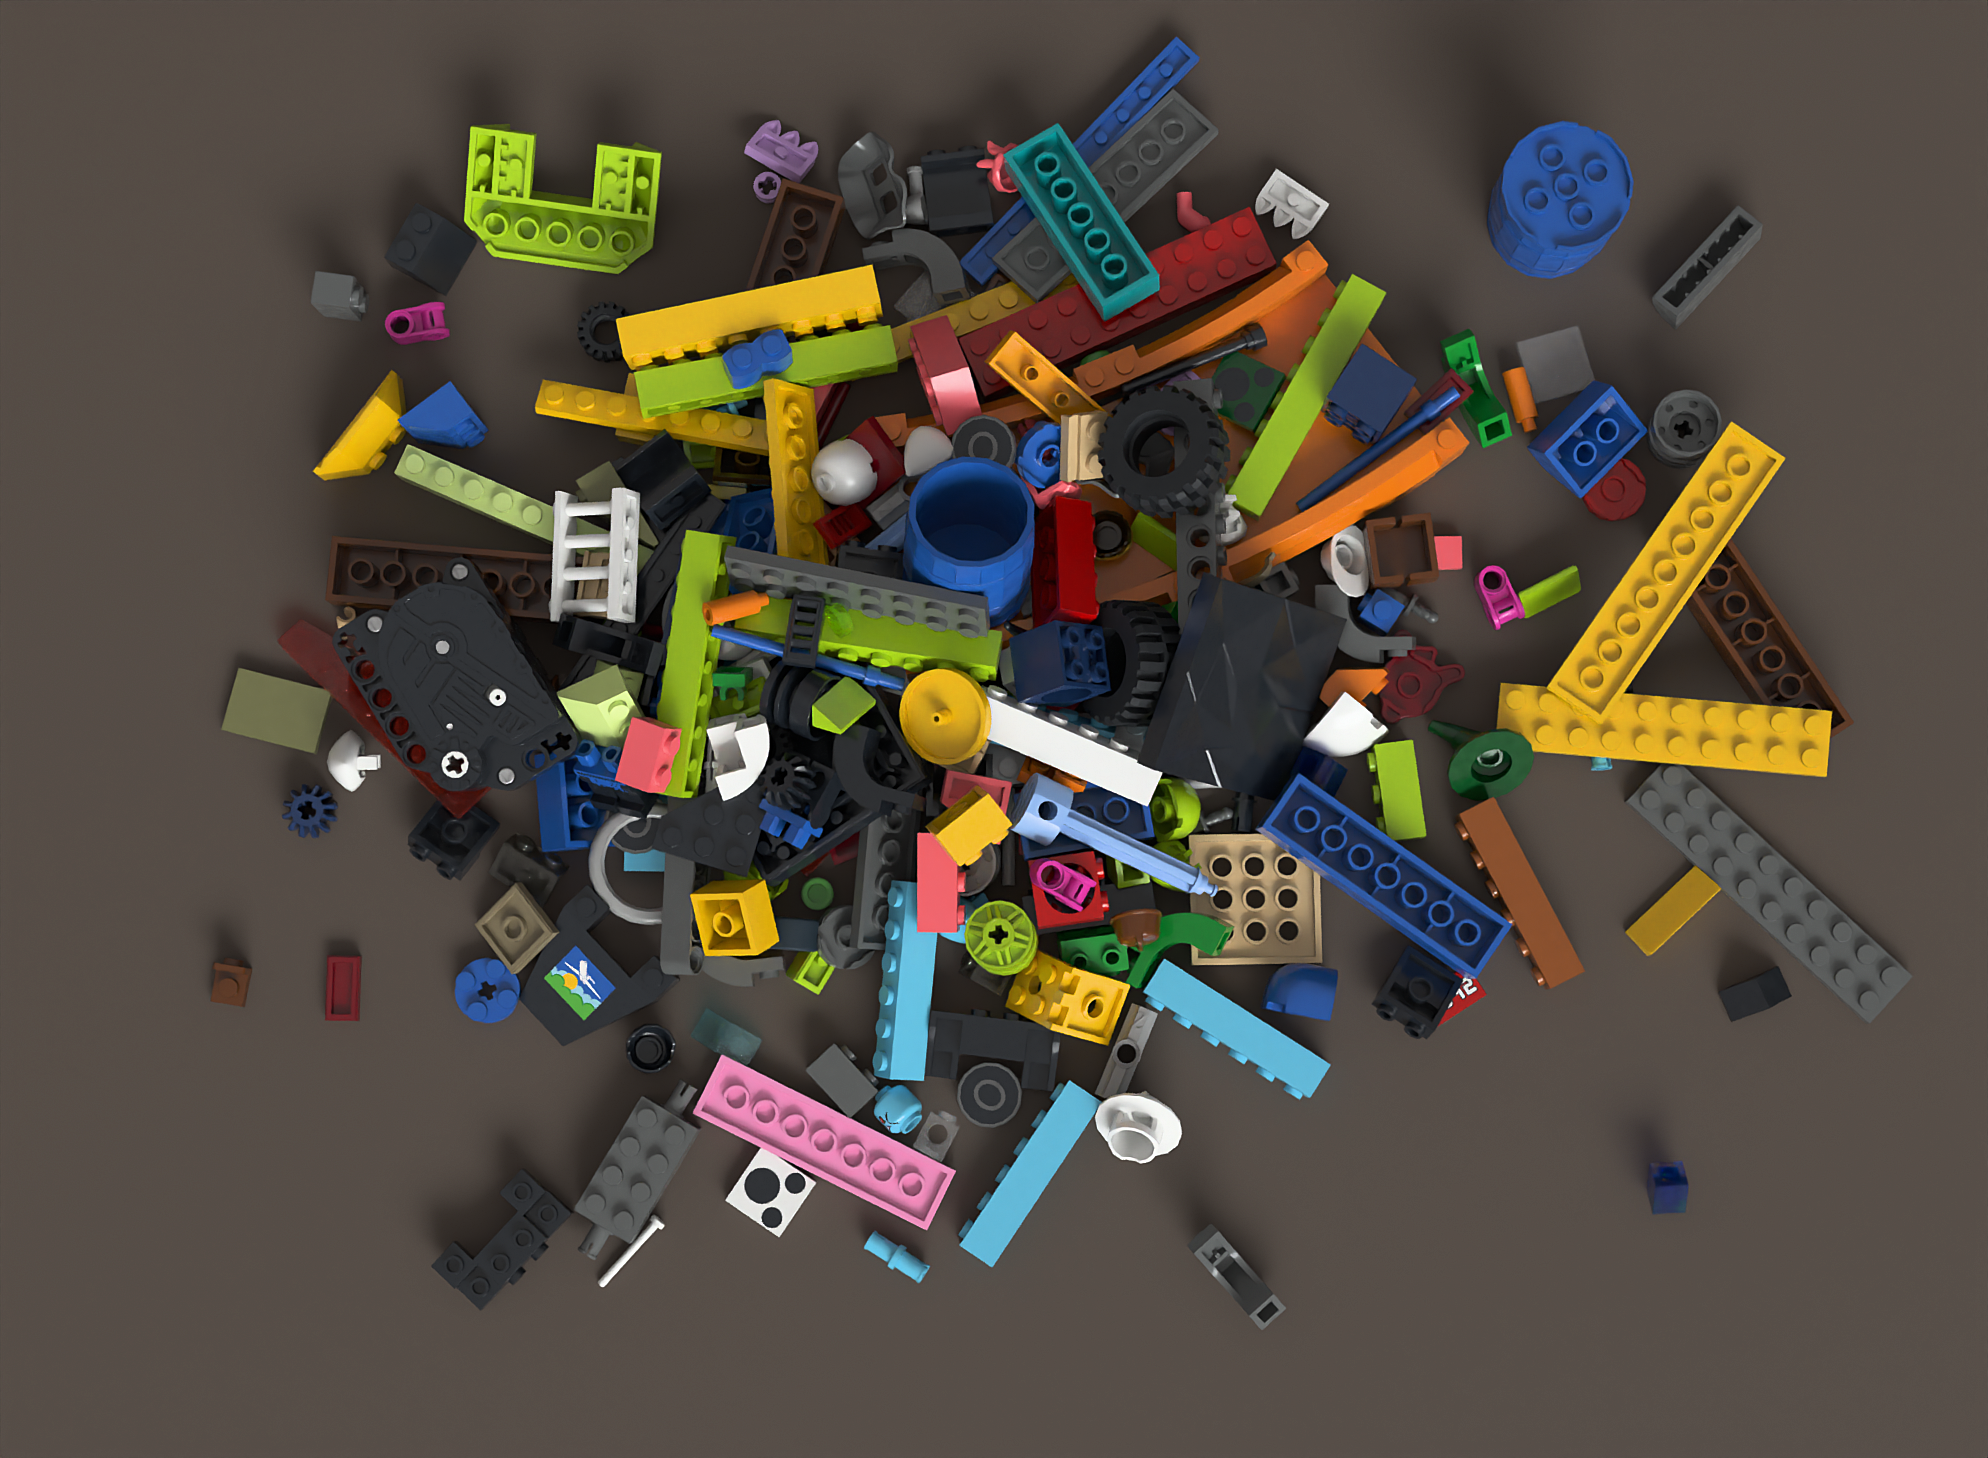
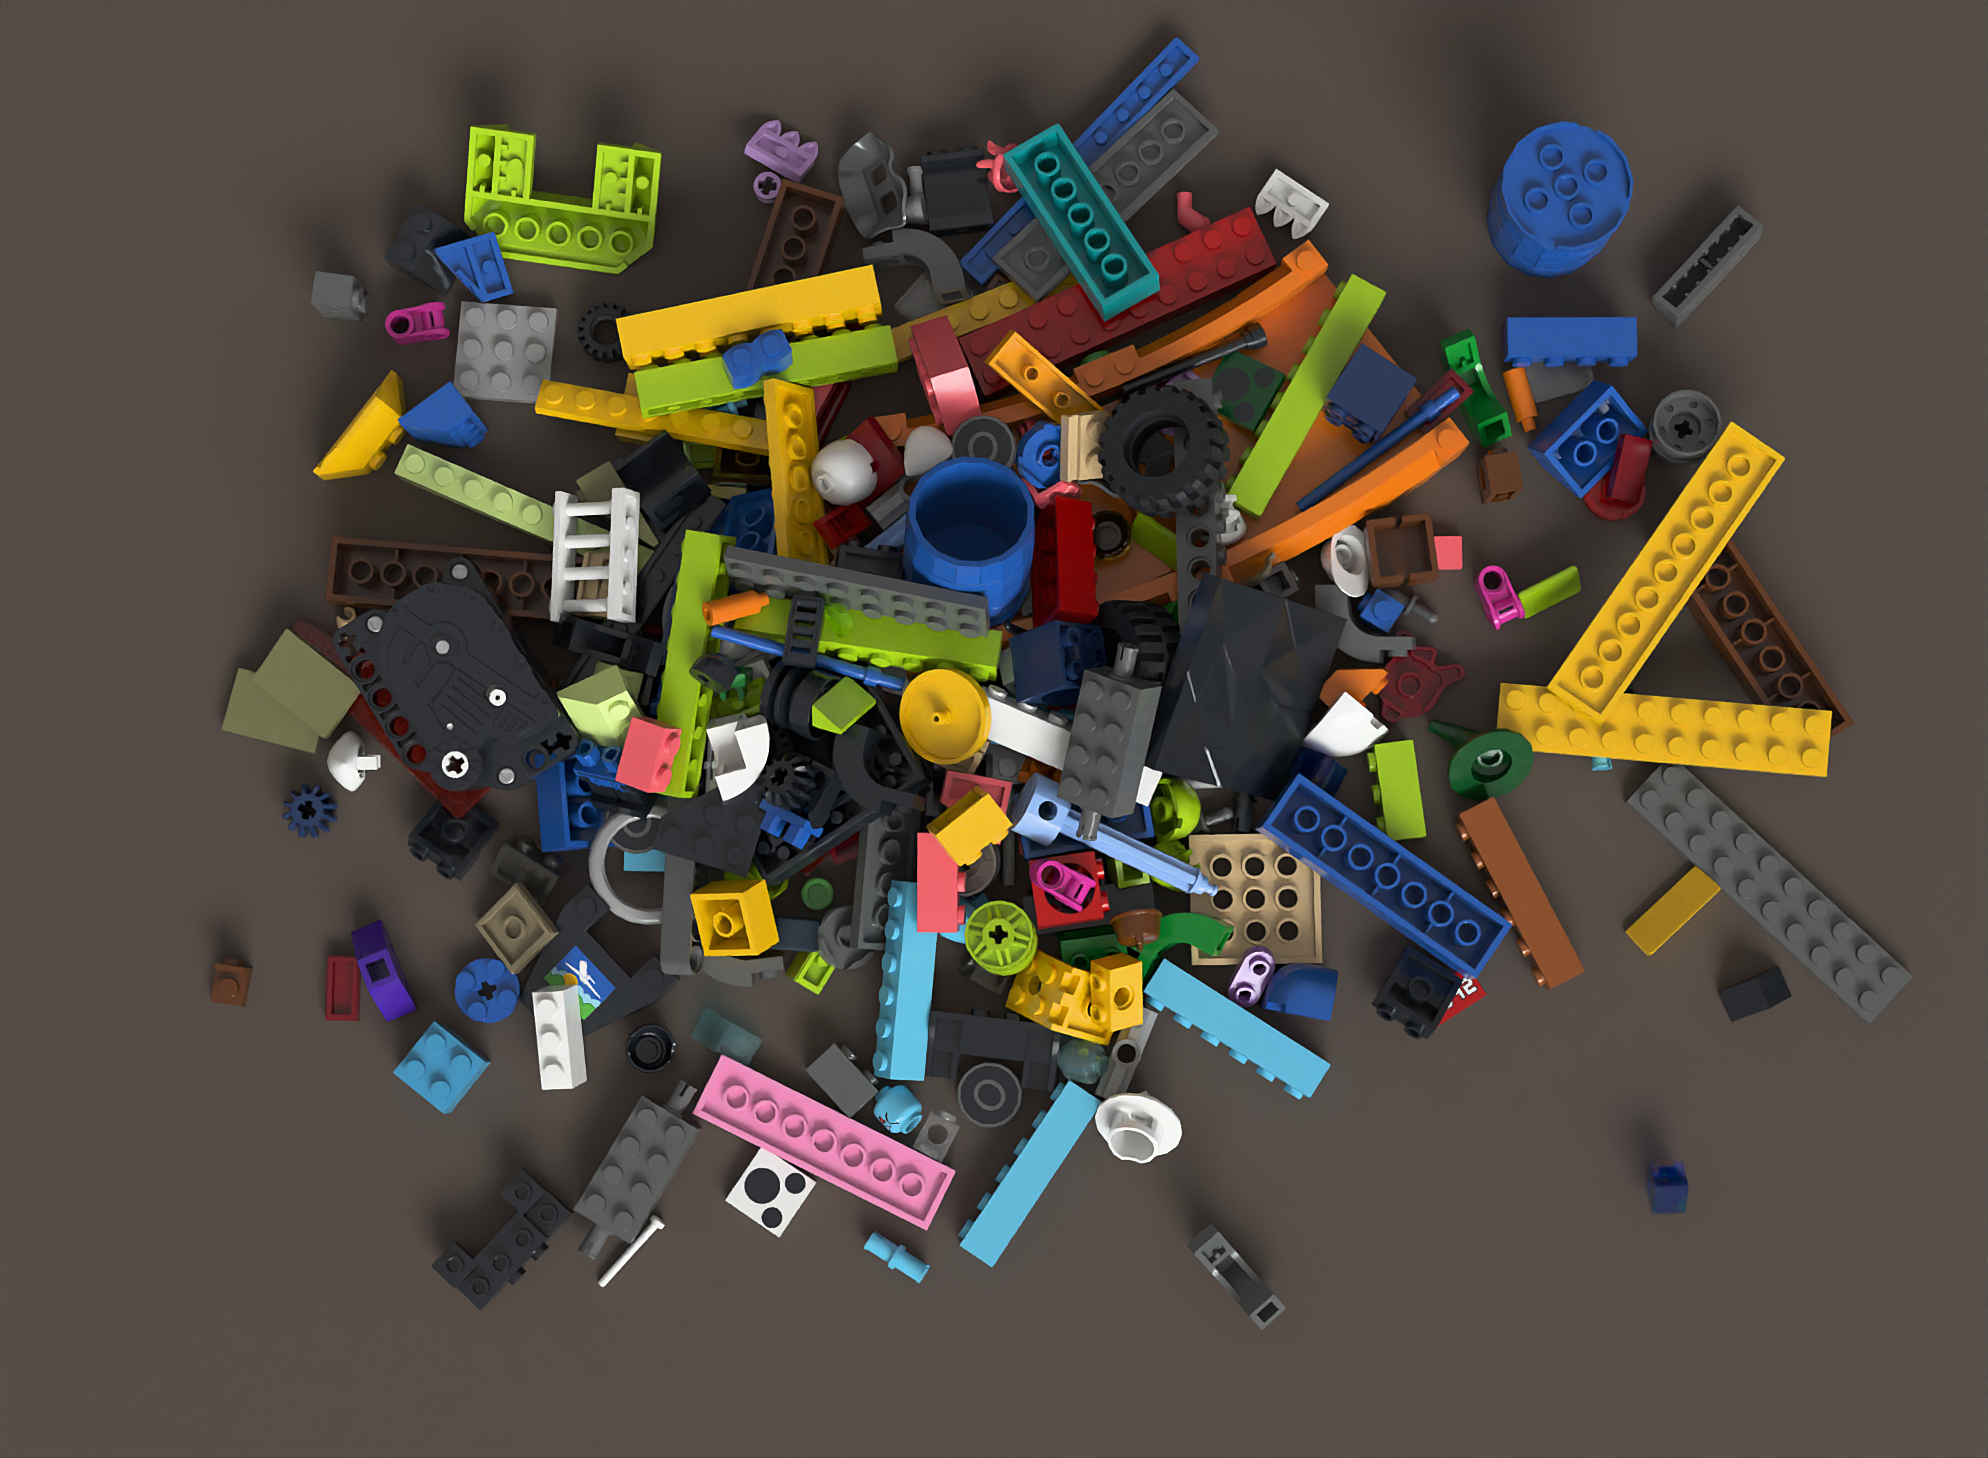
none -> olive tile [251,628,360,739]
none -> dark purple slope [351,920,418,1022]
none -> dark azure brick [393,1021,491,1114]
none -> blue wing [434,232,514,303]
none -> light grey plate [454,301,558,404]
none -> white brick [532,984,587,1090]
none -> black piece [689,652,739,694]
none -> dark grey brick [1057,642,1162,841]
none -> clear light blue head [1057,1038,1109,1084]
none -> yellow brick [1089,952,1143,1032]
none -> medium lavender plate [1227,946,1275,1007]
none -> reddish brown brick [1476,447,1523,505]
none -> blue brick [1503,317,1637,367]
none -> dark red tile [1606,434,1653,504]

